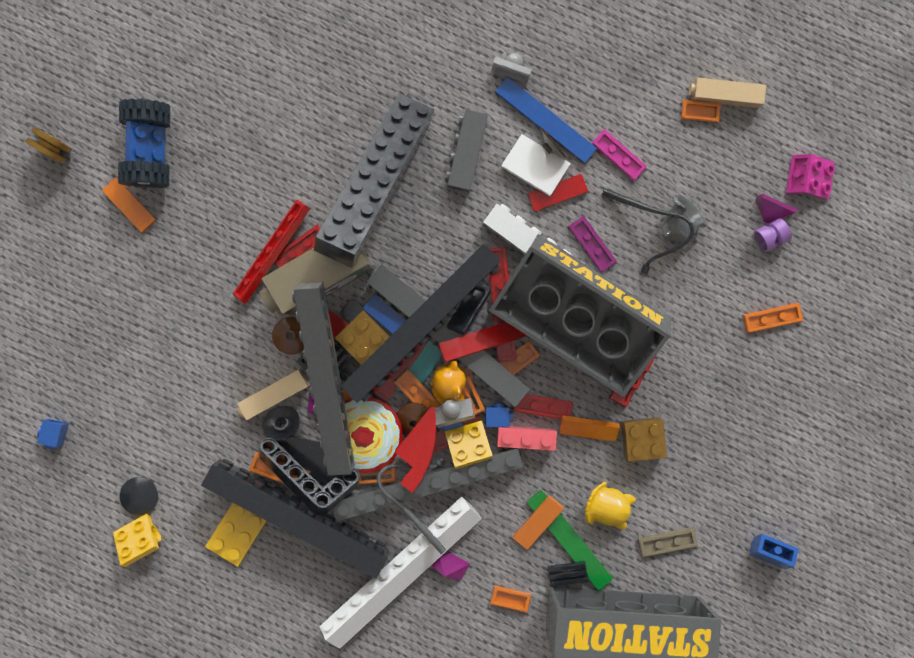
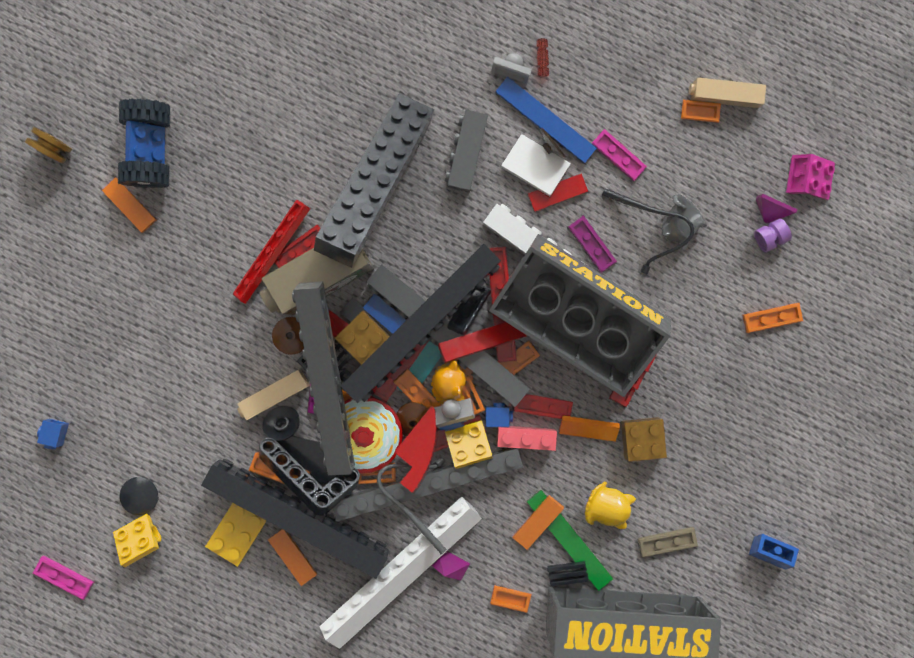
none -> dark pink tile [32,555,94,600]
none -> orange tile [268,529,318,586]
none -> clear red axle [536,38,549,77]

